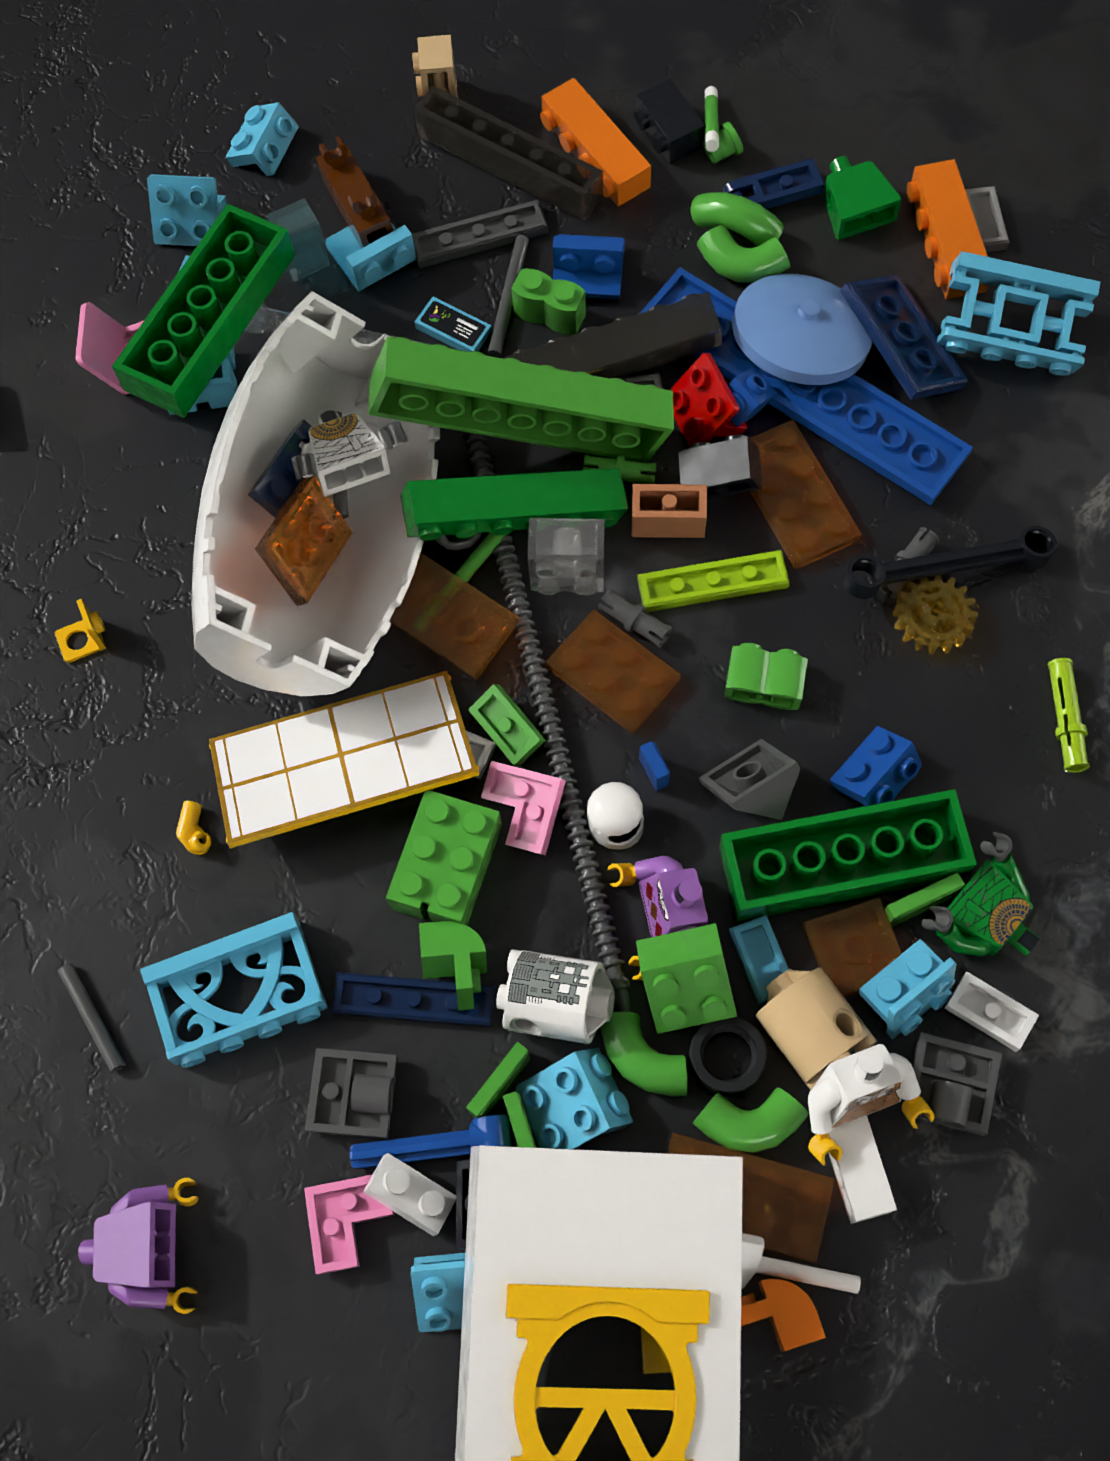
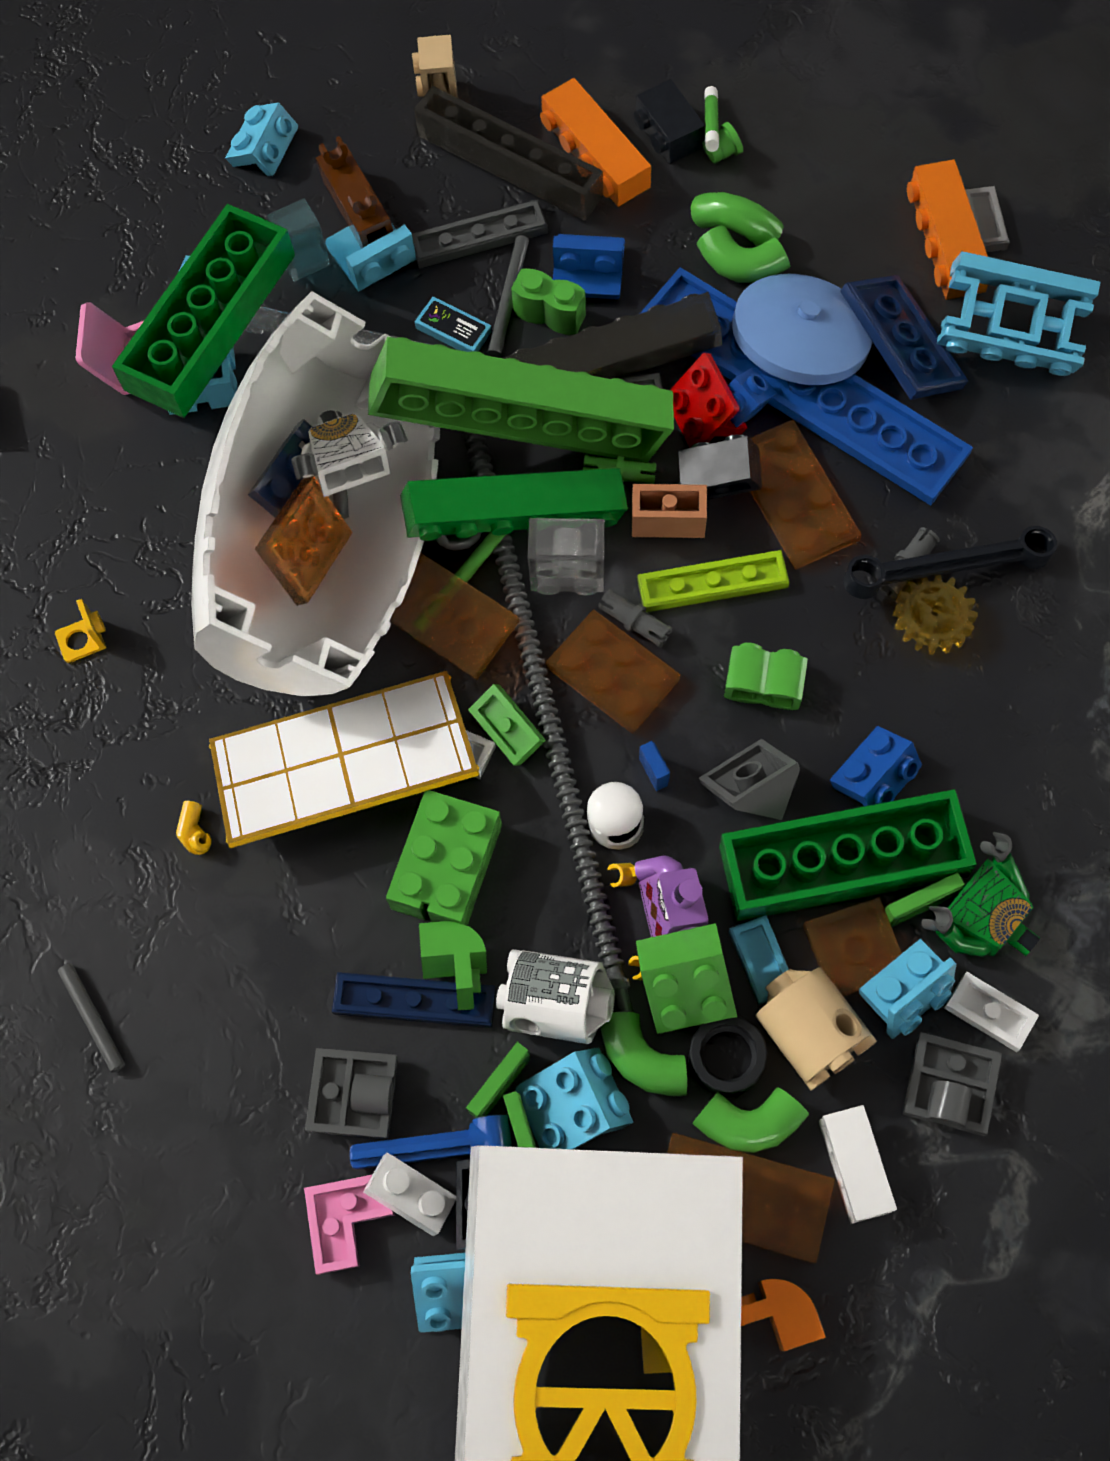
medium lavender torso [78,1177,199,1314] -> none
medium azure fence [140,912,328,1068] -> none
medium azure bracket [147,174,227,246] -> none
bright pink plate [481,761,566,856] -> none
dark blue plate [723,158,824,209] -> none
white piece [741,1233,861,1294] -> none
white torso [808,1044,935,1166] -> none
green torso [823,156,902,241] -> none
lime pin [1048,658,1090,773] -> none

